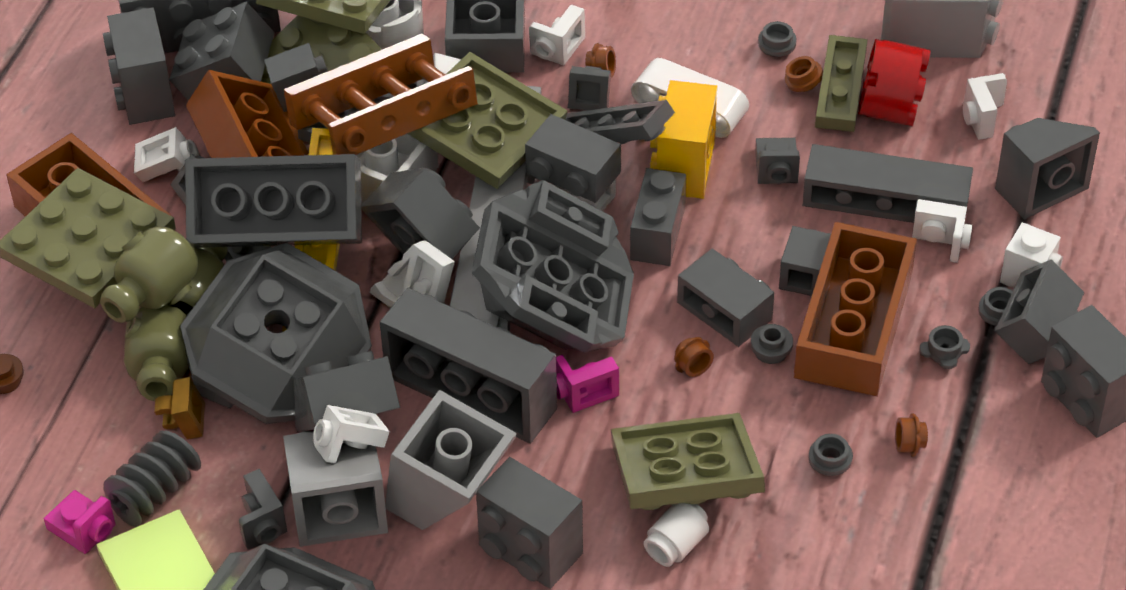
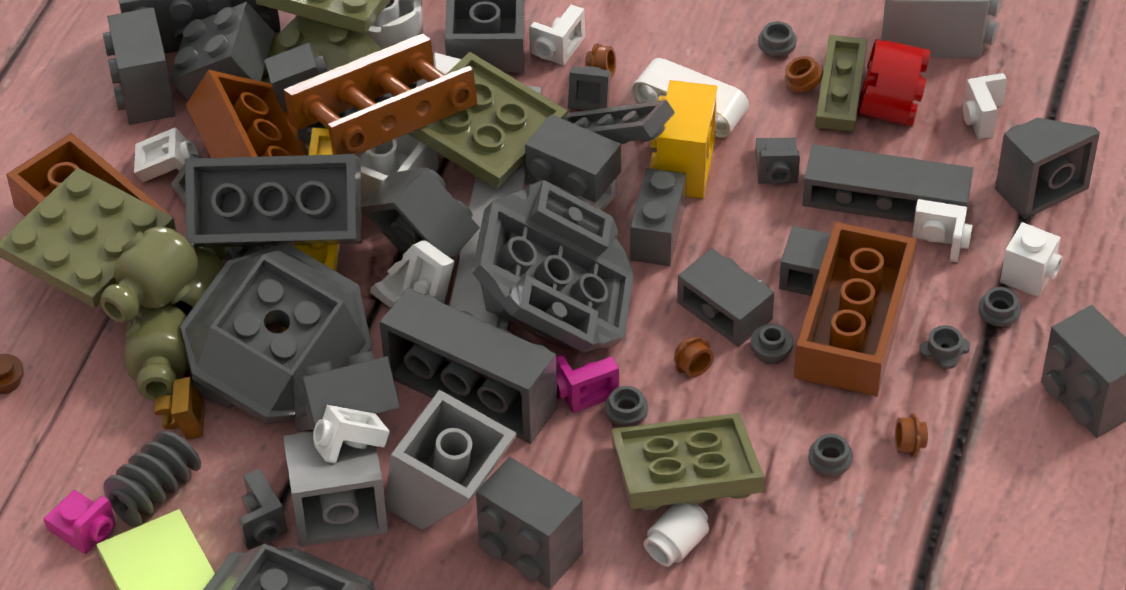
dark grey brick [995,259,1085,364] -> none
none -> dark grey plate [605,386,648,427]

